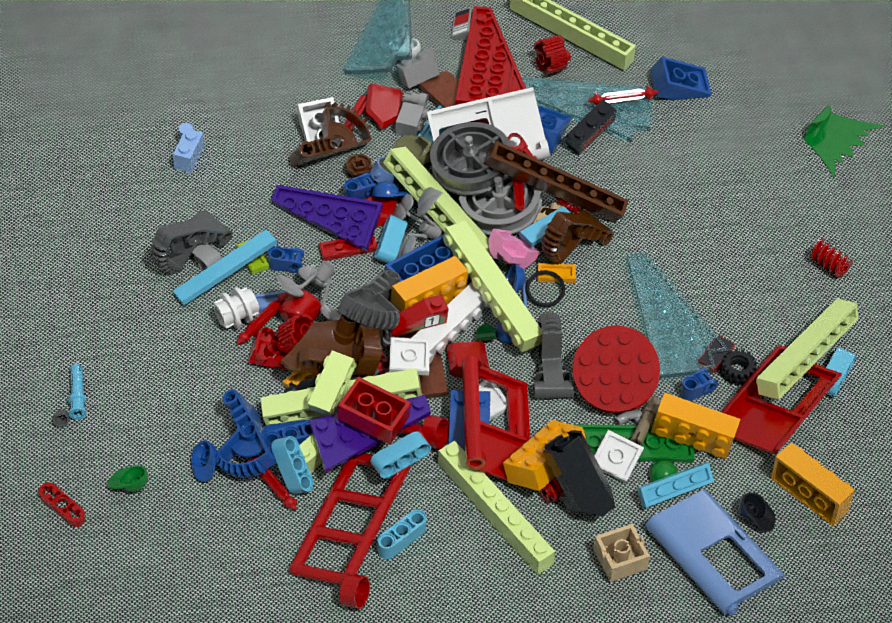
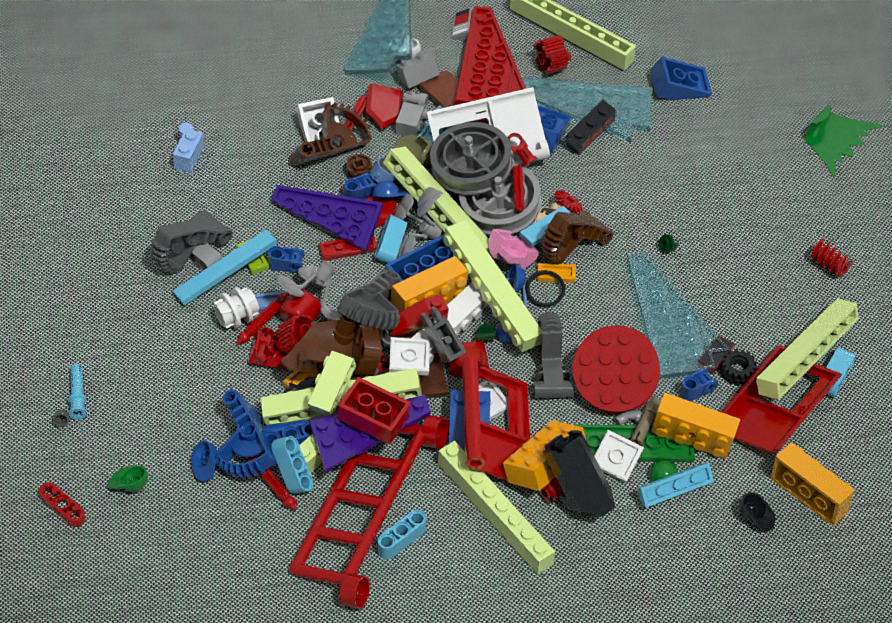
medium azure beam [371,431,431,478] -> none
reddish brown brick [483,141,629,223] -> none
wheel [588,86,658,105] -> none
tan brick [593,524,650,582] -> none
medium blue piece [645,489,786,616] -> none
none -> dark grey hinge [420,307,466,363]
none -> dark green plate [659,234,679,253]

